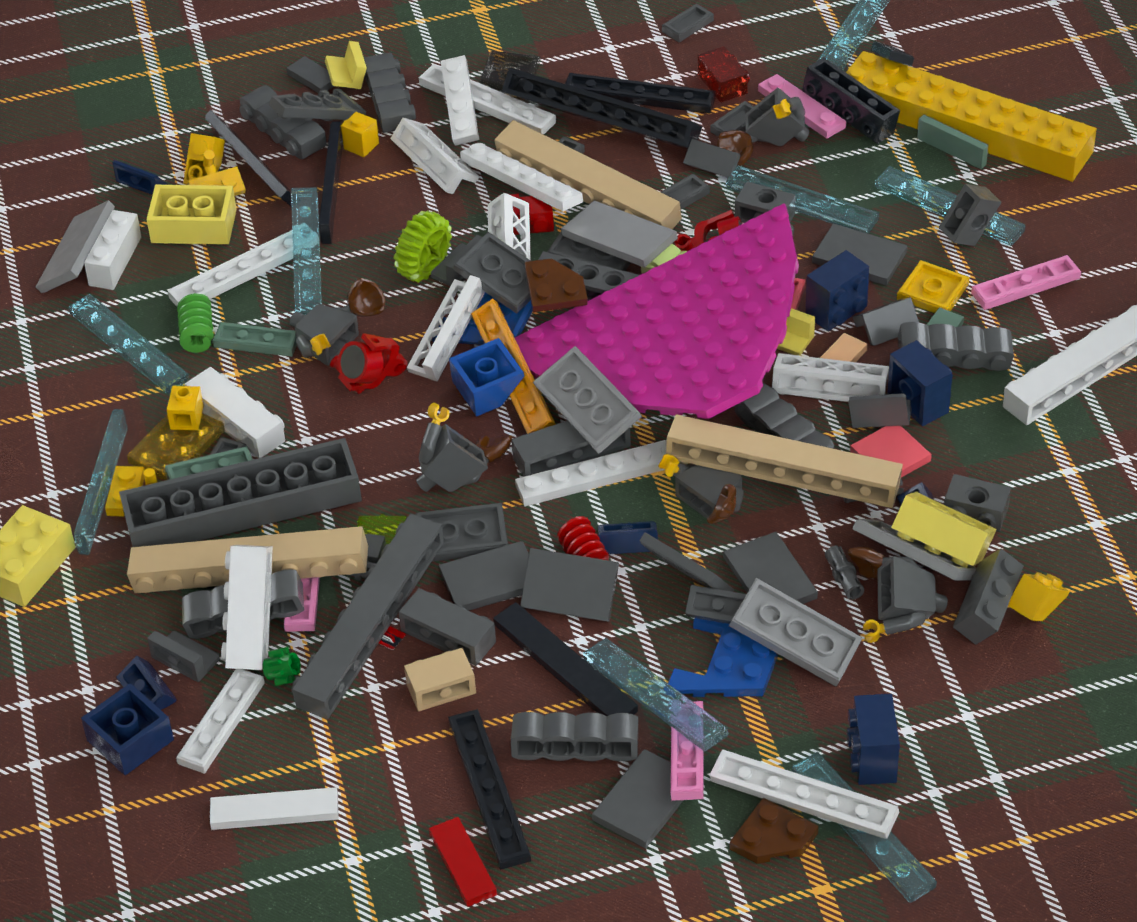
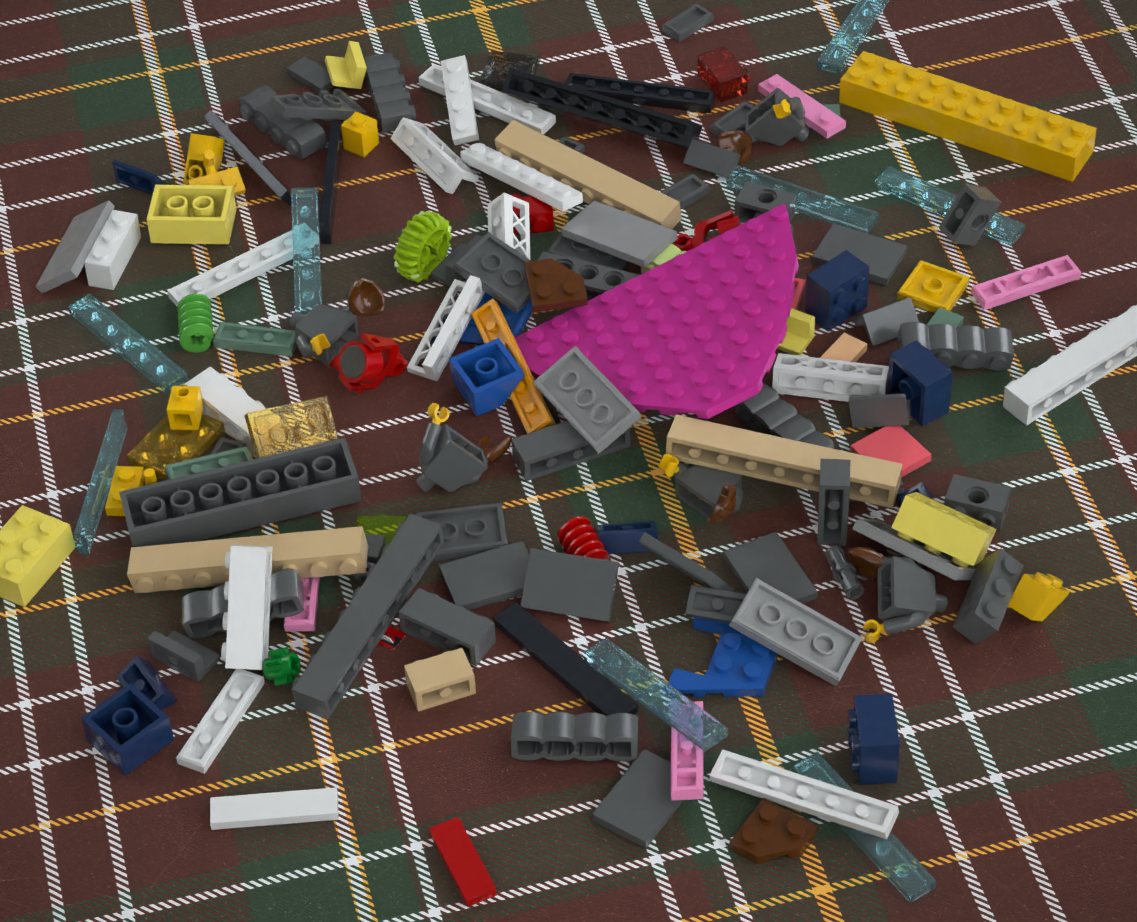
black tile [448,709,531,870] -> none
white plate [515,440,688,507] -> none
black brick [802,57,900,144] -> none
black tile [871,41,914,66] -> none
sand green tile [917,115,988,169] -> none
none -> clear yellow plate [244,396,339,459]
none -> dark grey brick [817,459,851,546]

